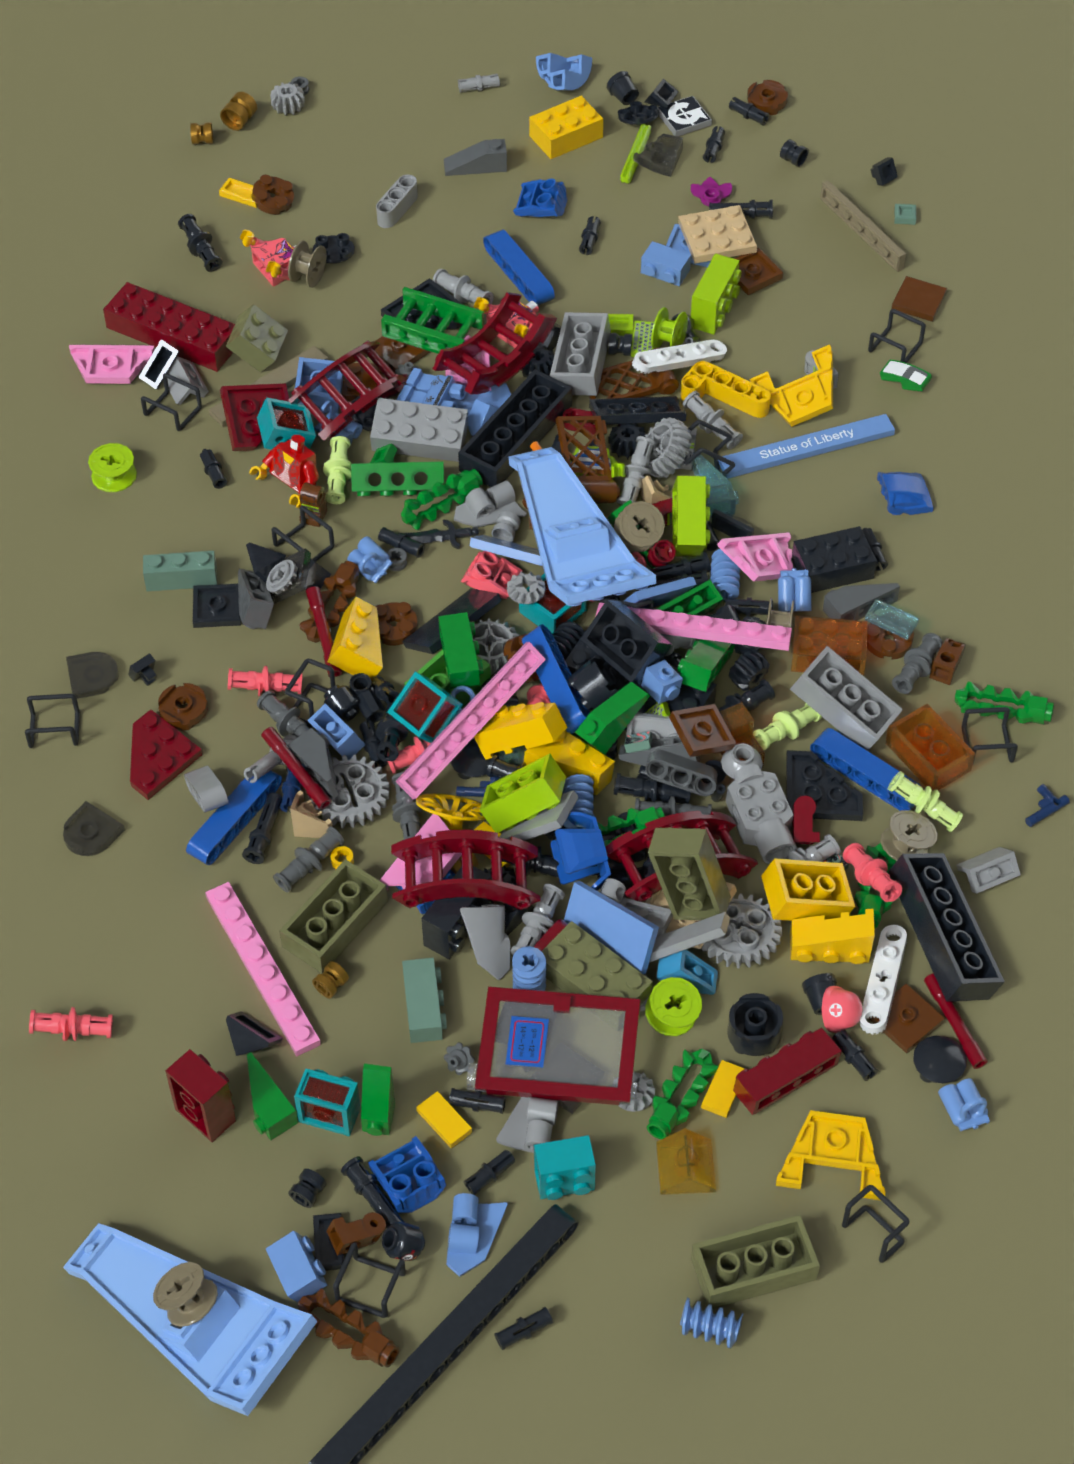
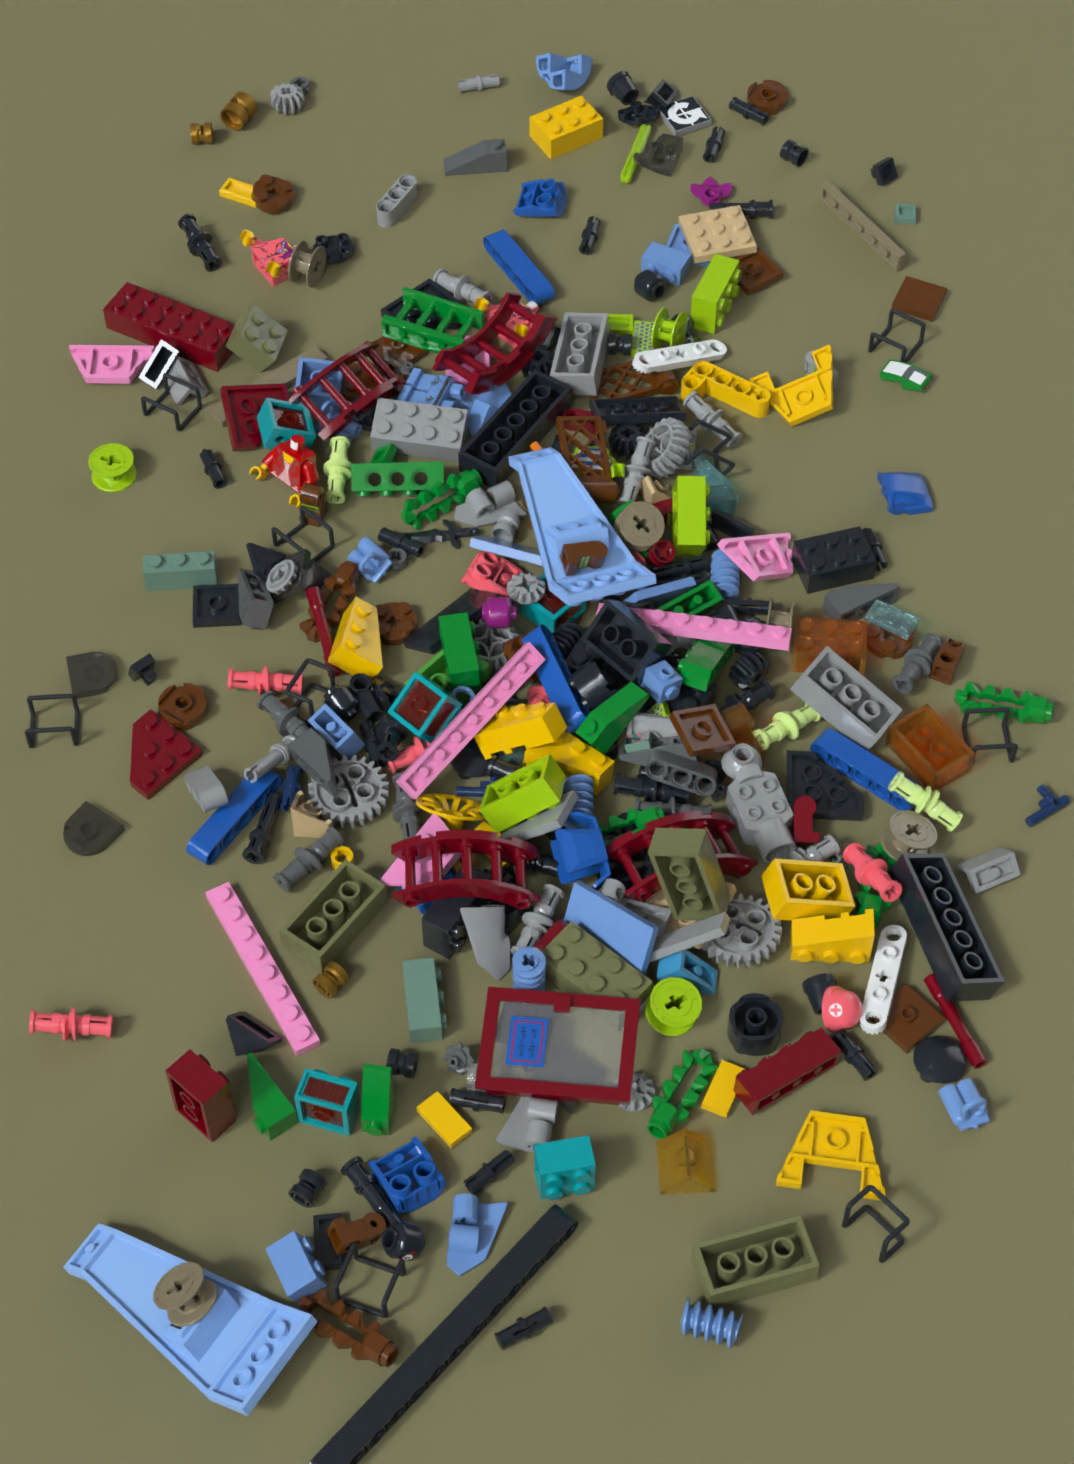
dark red piece [261,727,332,810] -> none
medium blue tile [718,414,895,479] -> none
medium blue piece [778,568,812,612] -> none
none -> black wheel [386,1048,418,1079]
none -> magenta head [482,597,516,628]
none -> reddish brown leg [559,541,608,576]
none -> black head [634,269,666,302]

